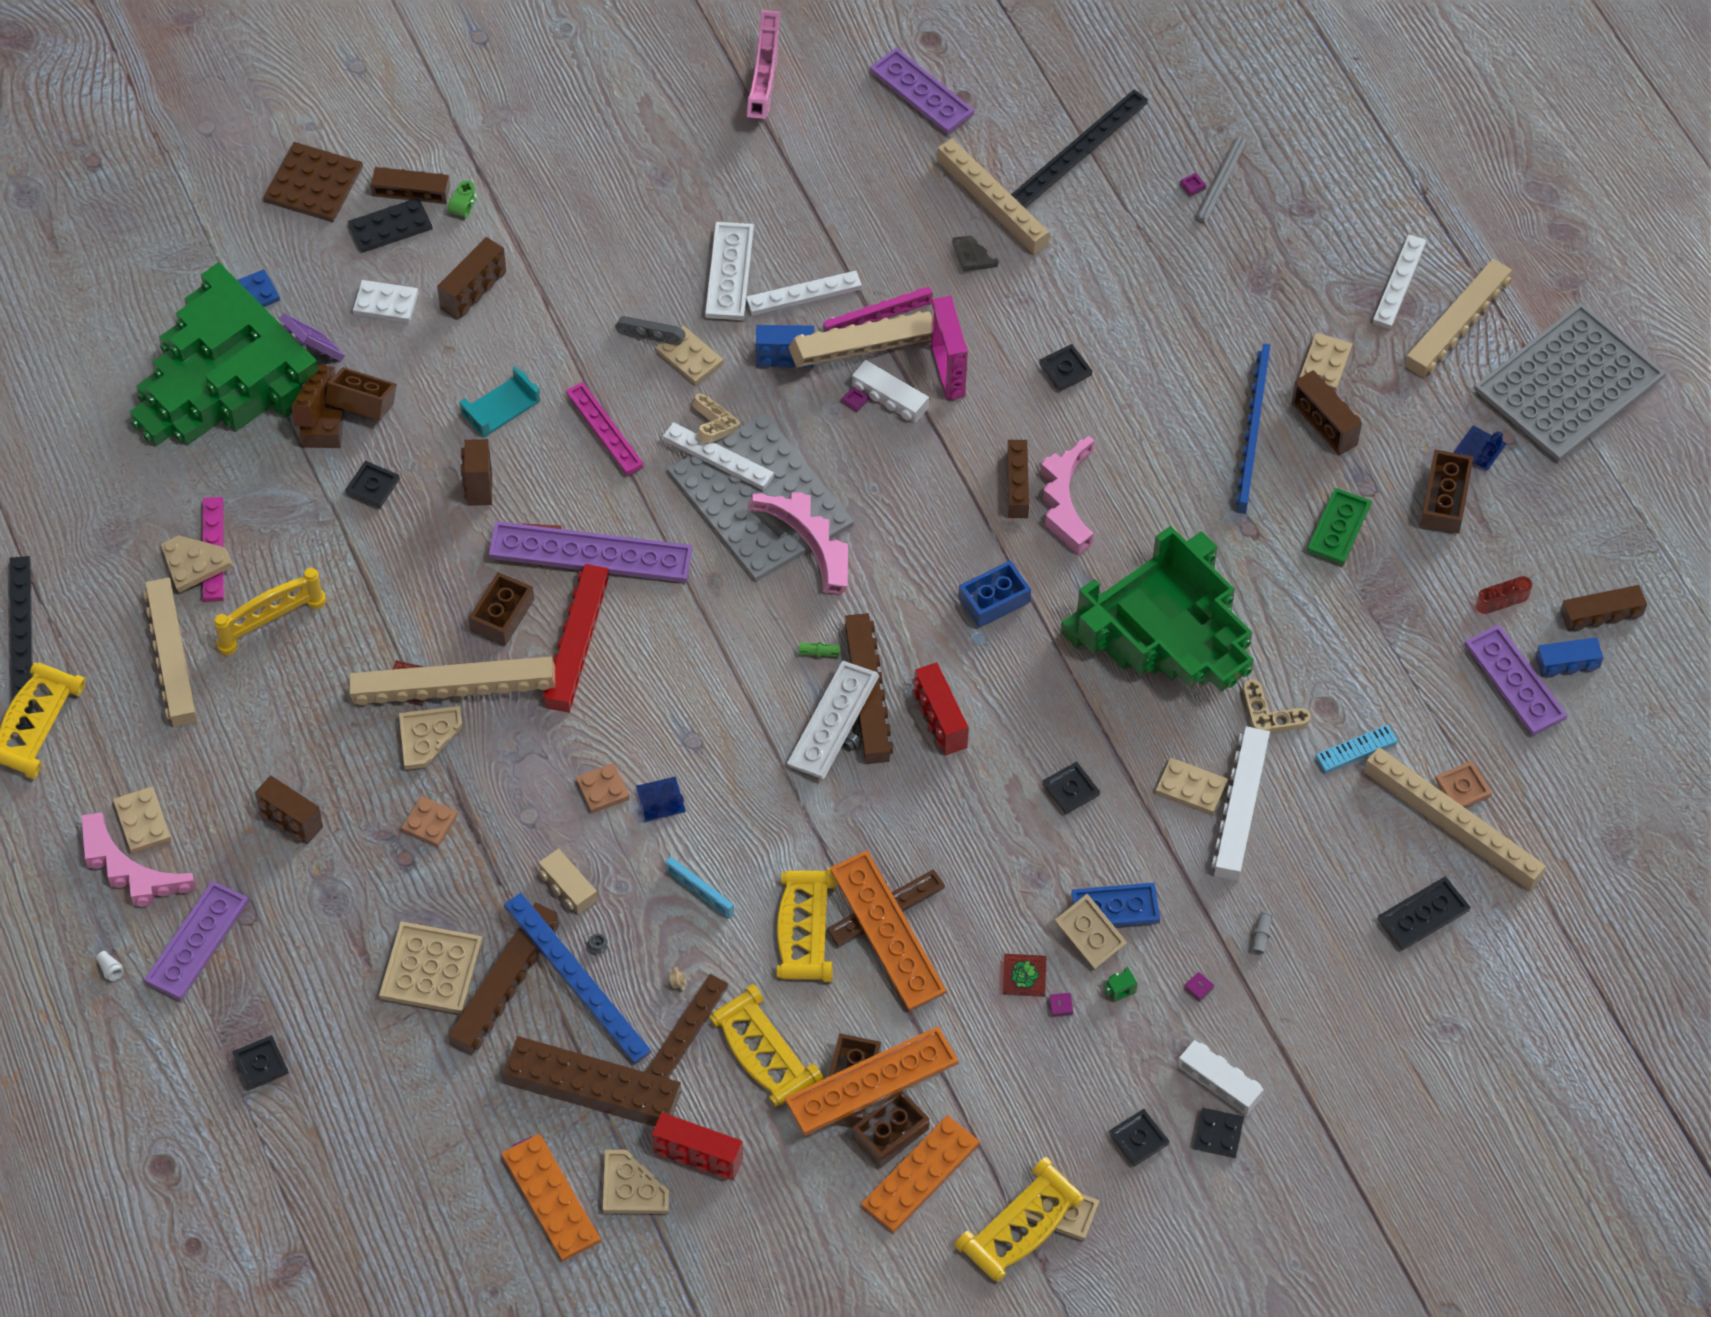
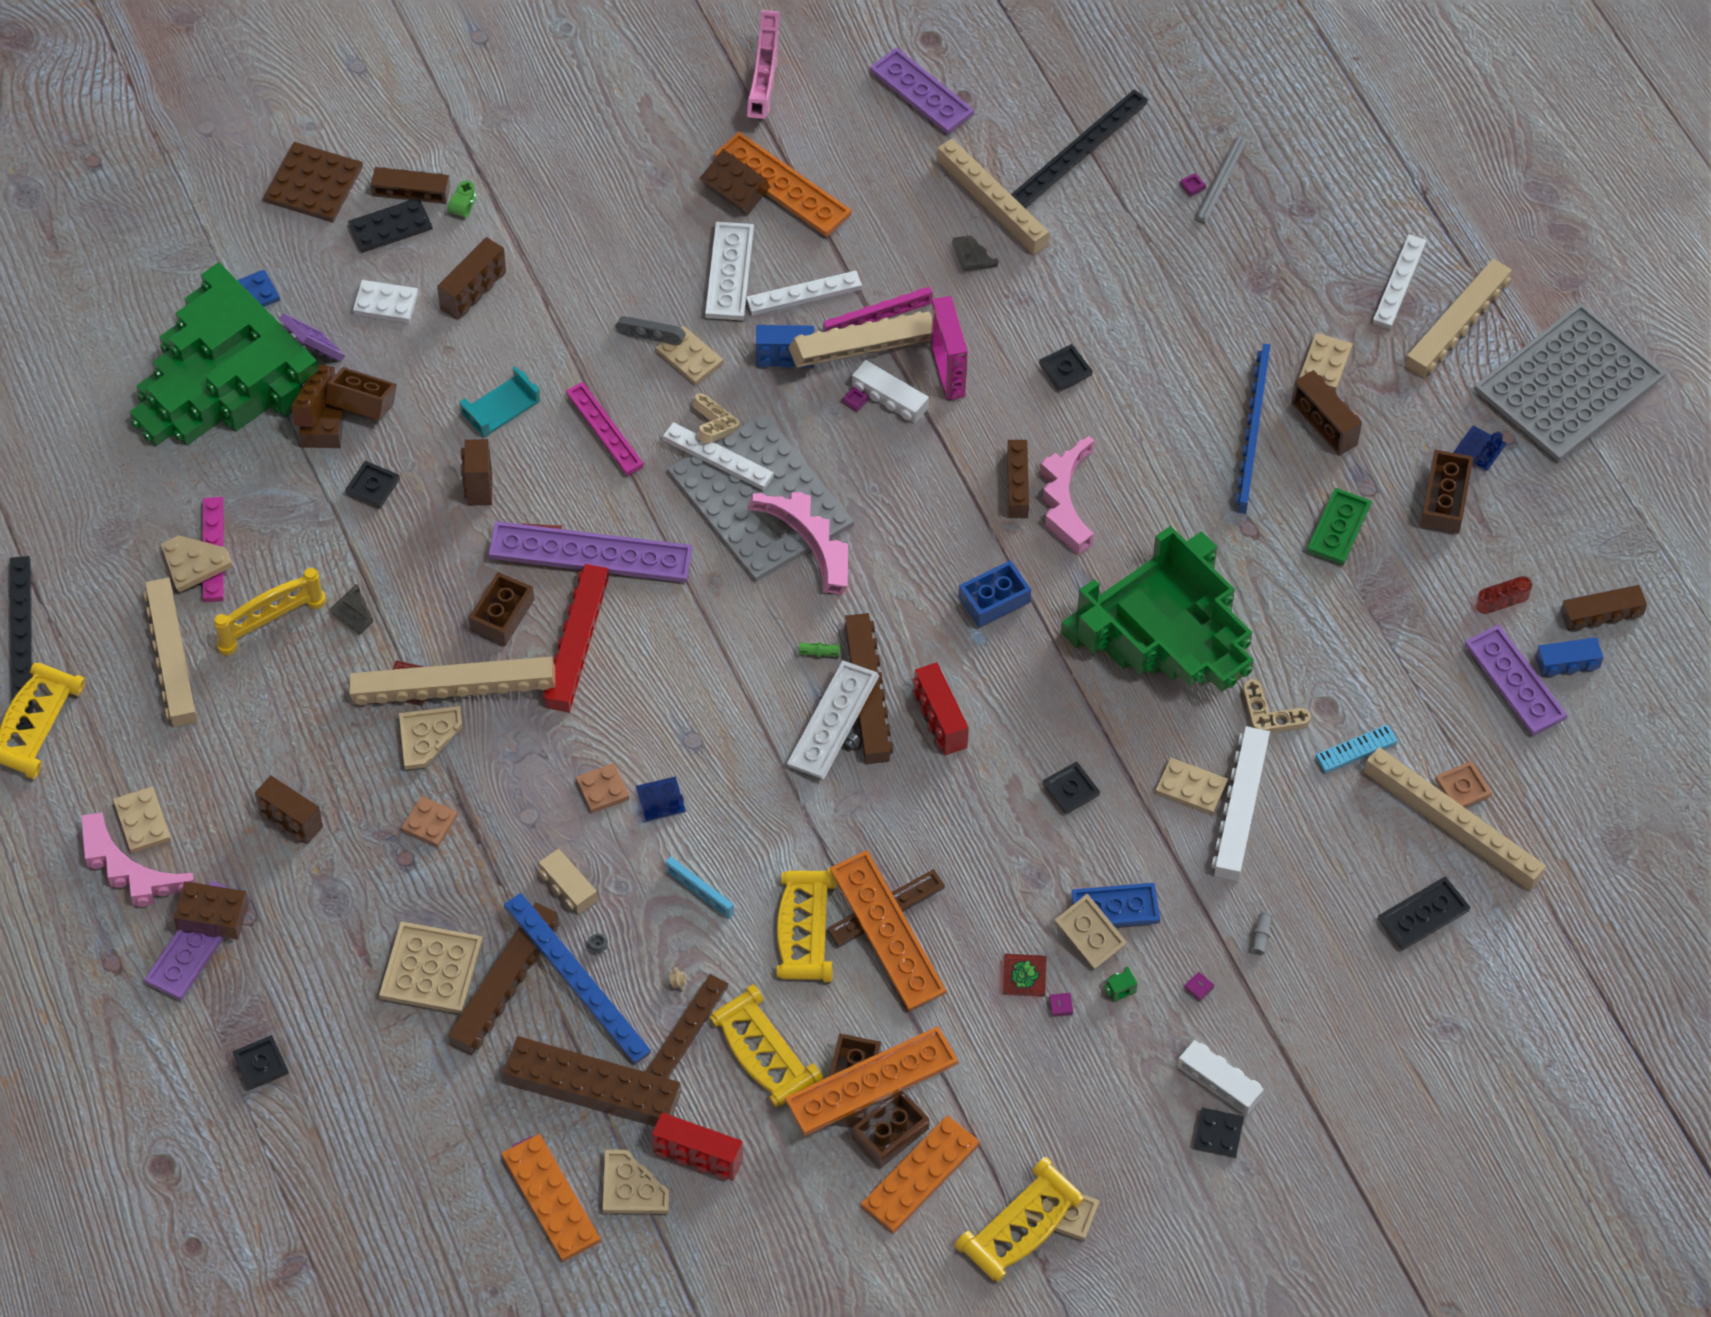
white cone [96,951,124,981] -> none
black plate [1109,1109,1170,1167] -> none
none -> reddish brown brick [174,881,249,940]
none -> clear smoke wing [330,584,373,635]
none -> reddish brown brick [700,149,771,216]
none -> orange plate [714,132,852,237]

